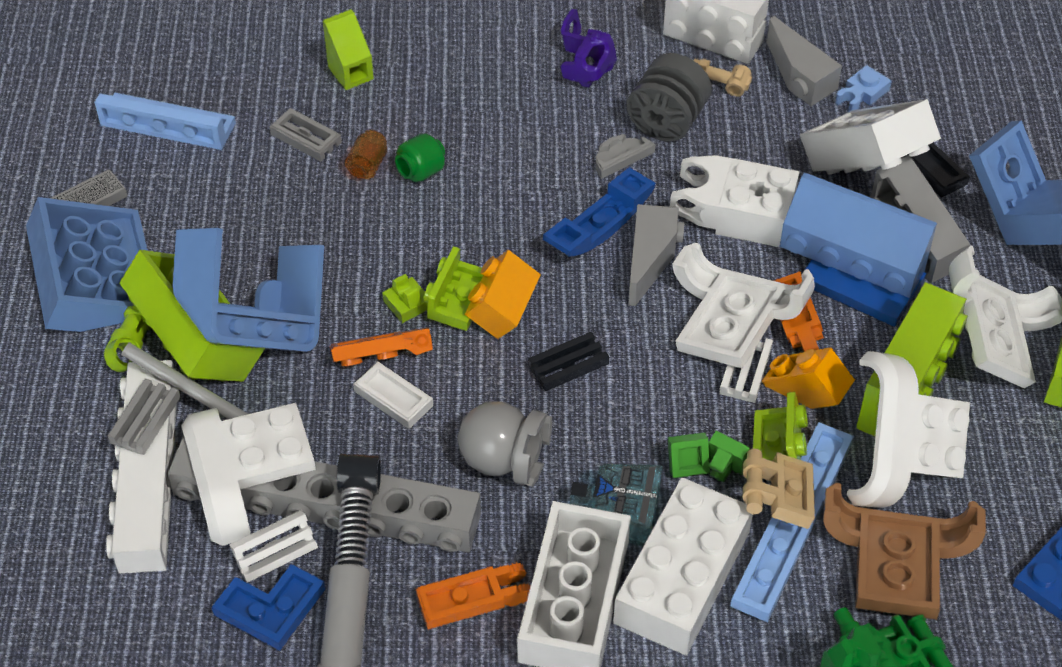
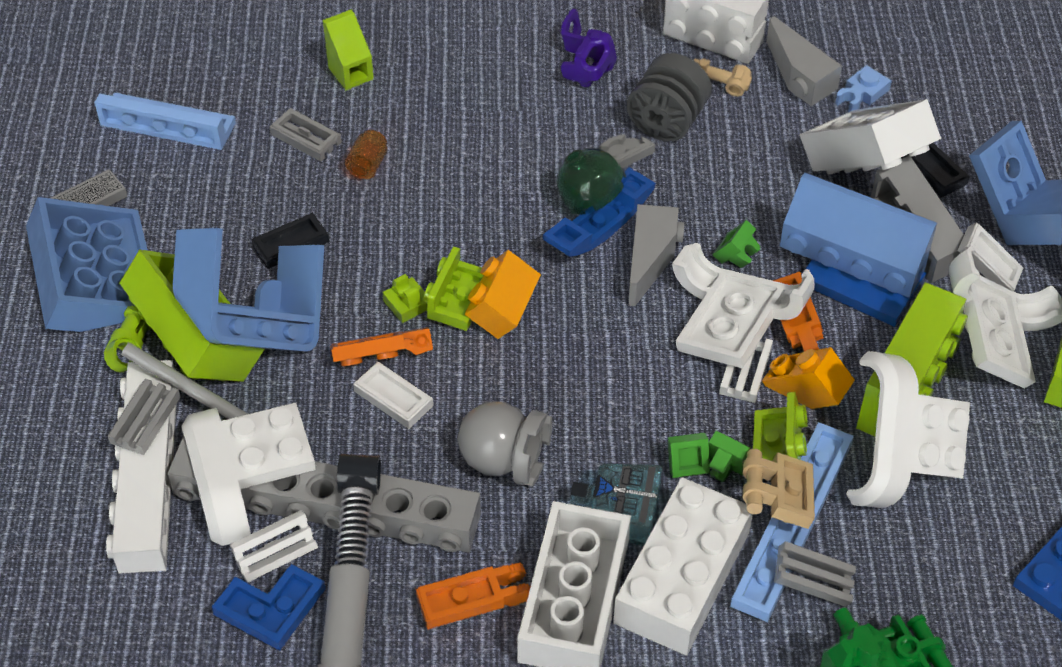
green head [395,133,445,182] -> none
black tile [528,332,609,392] -> none
white brick [670,155,800,248] -> none
medium nougat piece [823,483,986,620] -> none
none -> black tile [251,212,329,269]
none -> clear green cylinder [557,148,626,215]
none -> bright green tile [712,220,760,268]
none -> light grey tile [774,541,856,607]
none -> white tile [958,223,1023,292]

